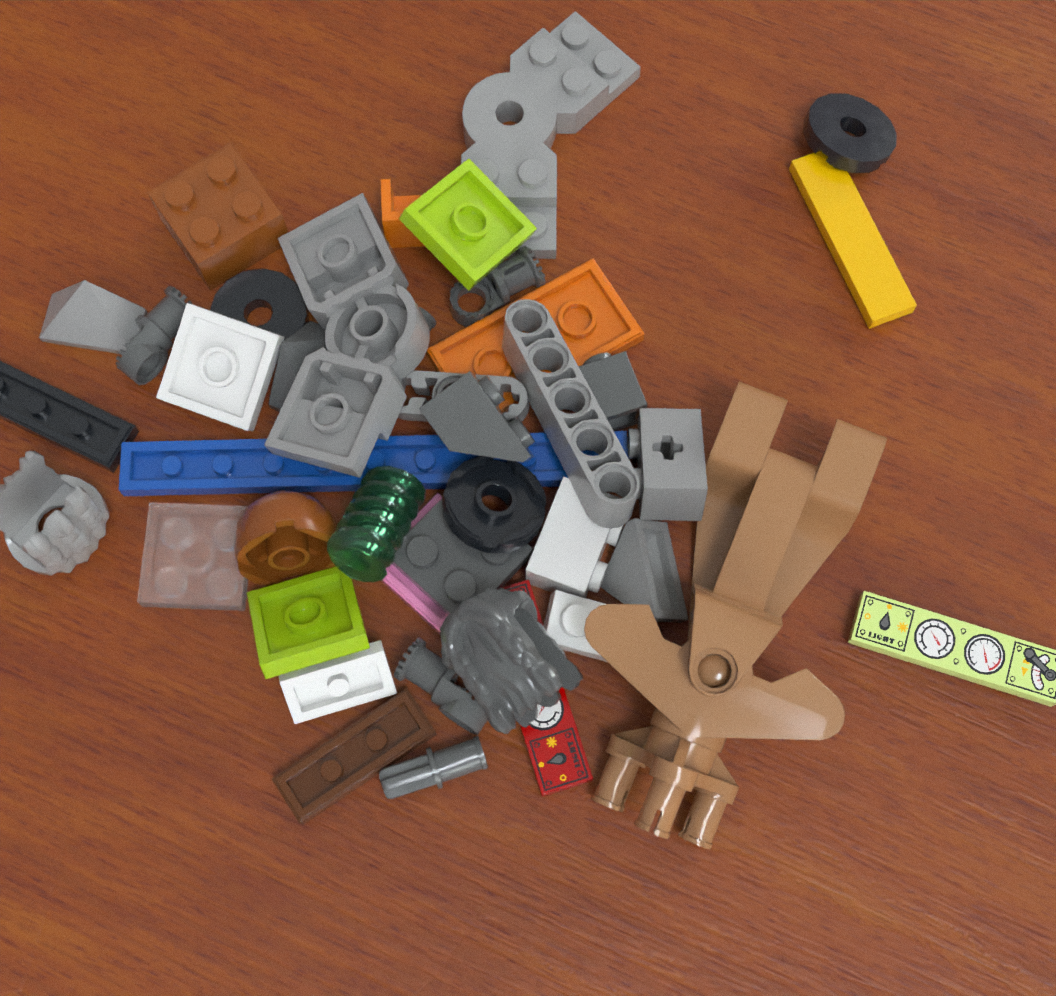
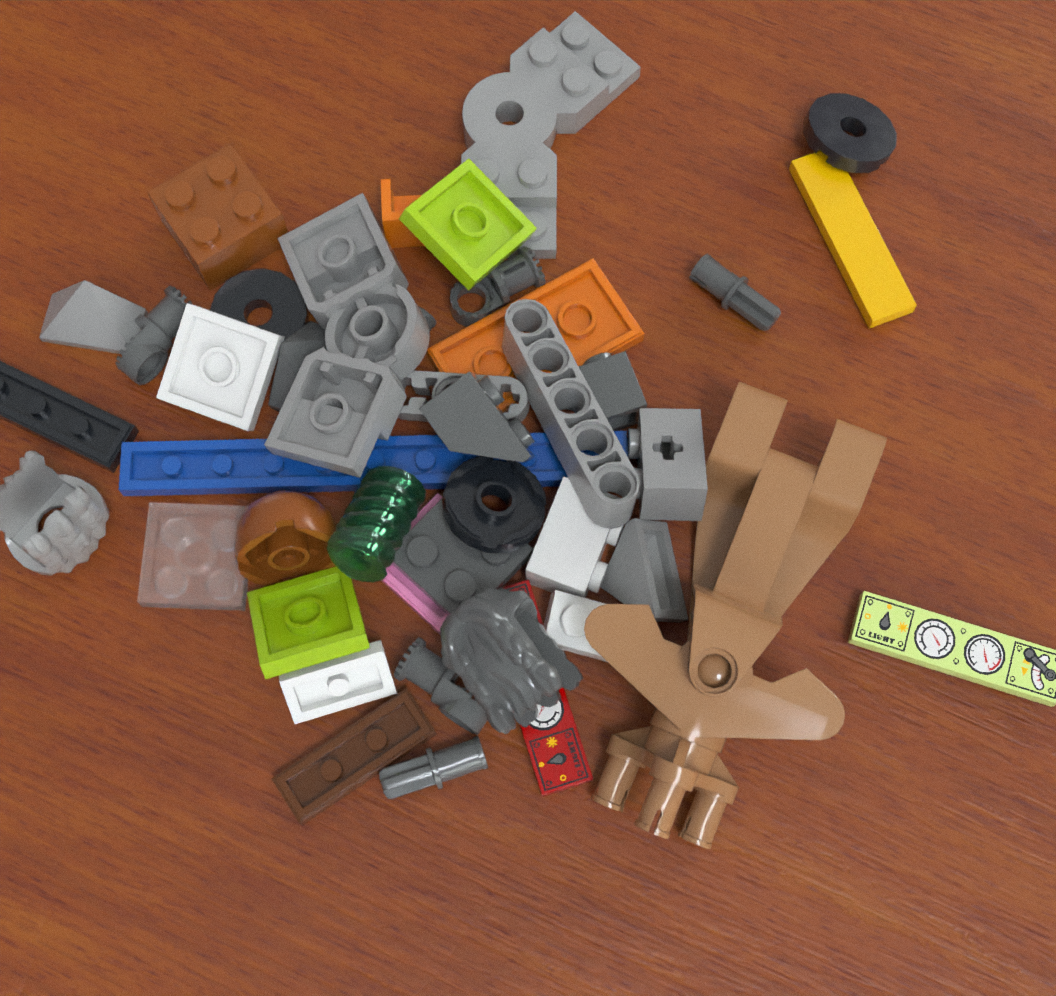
none -> dark grey axle [689,253,781,331]

